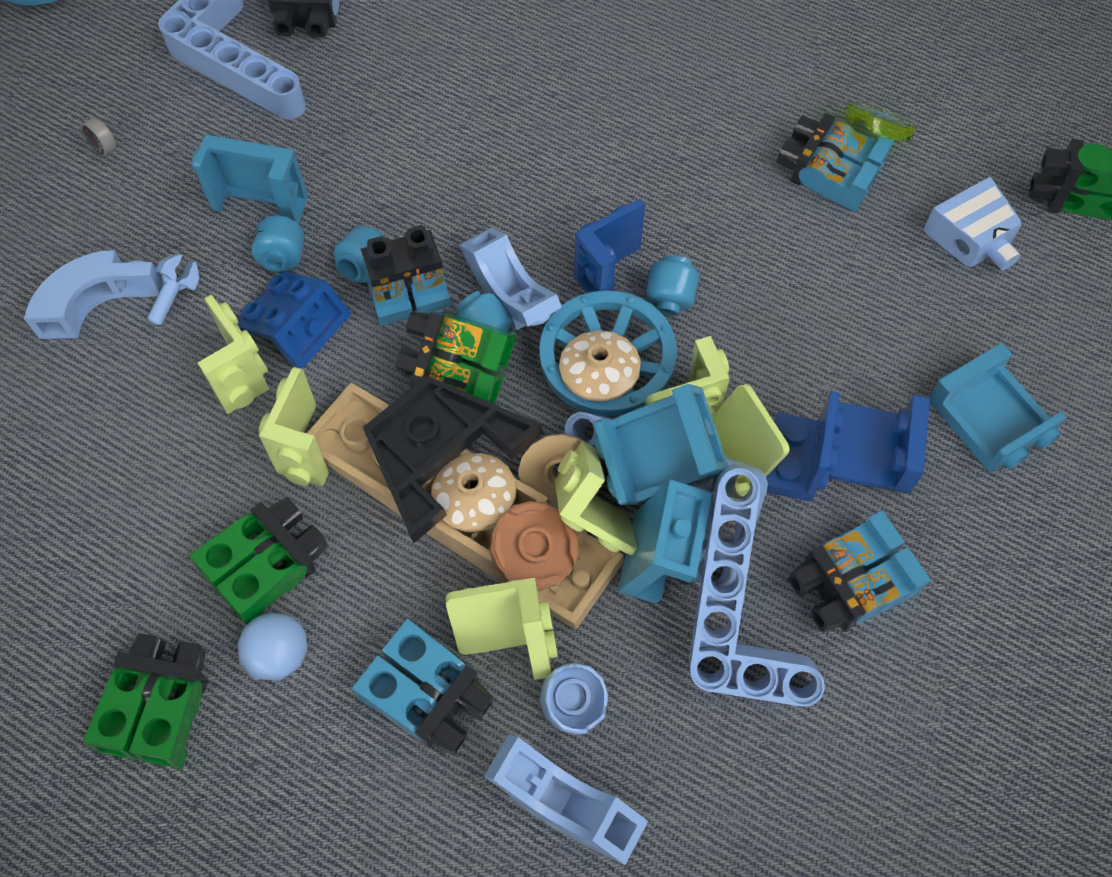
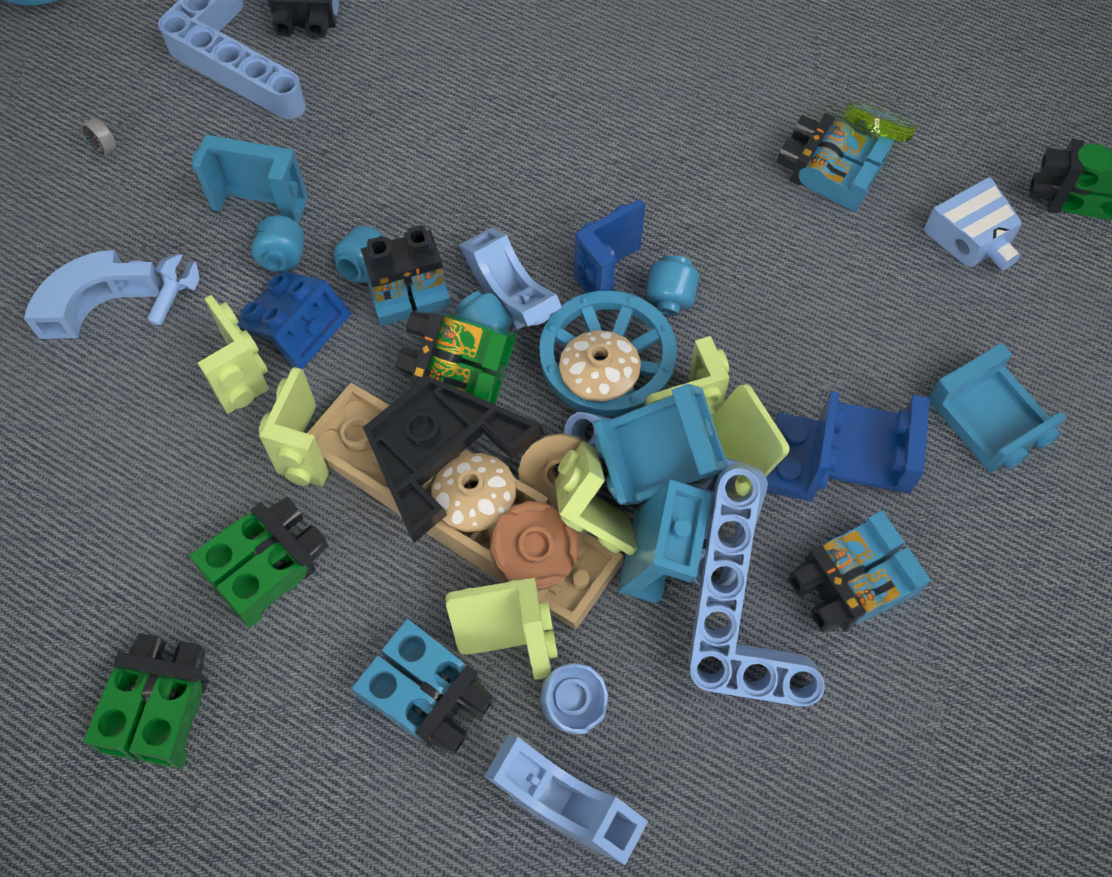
light blue hair [237,613,308,681] -> none

